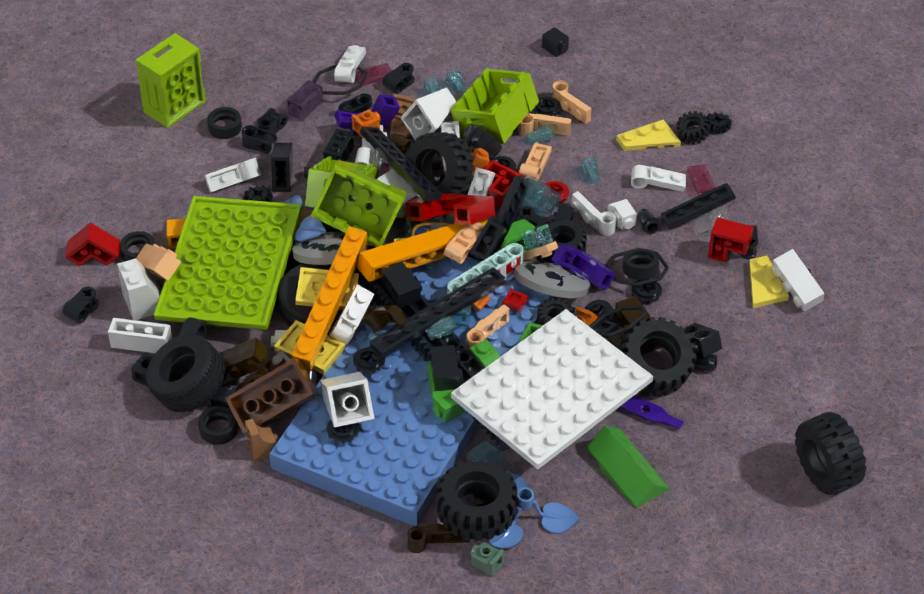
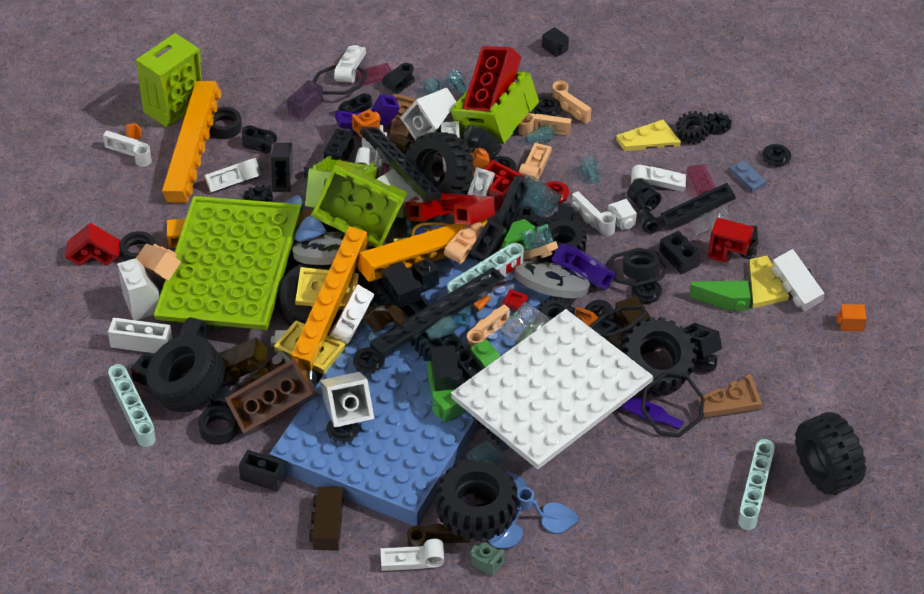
black piece [63,287,99,323] -> none
medium nougat arch [245,419,279,461] -> none
black piece [257,108,288,137] -> none
bright green slope [587,425,669,508] -> none
none -> white plate [103,131,152,167]
none -> light aqua beam [108,364,156,447]
none -> orange plate [125,123,142,140]
none -> light orange brick [162,81,221,203]
none -> black brick [239,449,287,492]
none -> dark brown brick [309,487,344,551]
none -> white plate [380,539,444,571]
none -> black brick [412,257,439,292]
none -> red brick [462,46,521,120]
none -> clear slope [499,302,551,344]
none -> black wheel [627,178,662,212]
none -> black piece [641,371,705,437]
none -> black brick [659,230,701,275]
none -> bright green slope [689,281,751,311]
none -> medium nougat wing [698,374,762,418]
none -> sand blue plate [729,160,767,193]
none -> light aqua beam [738,439,775,530]
none -> black gear [762,144,791,167]
none -> orange brick [836,304,867,331]

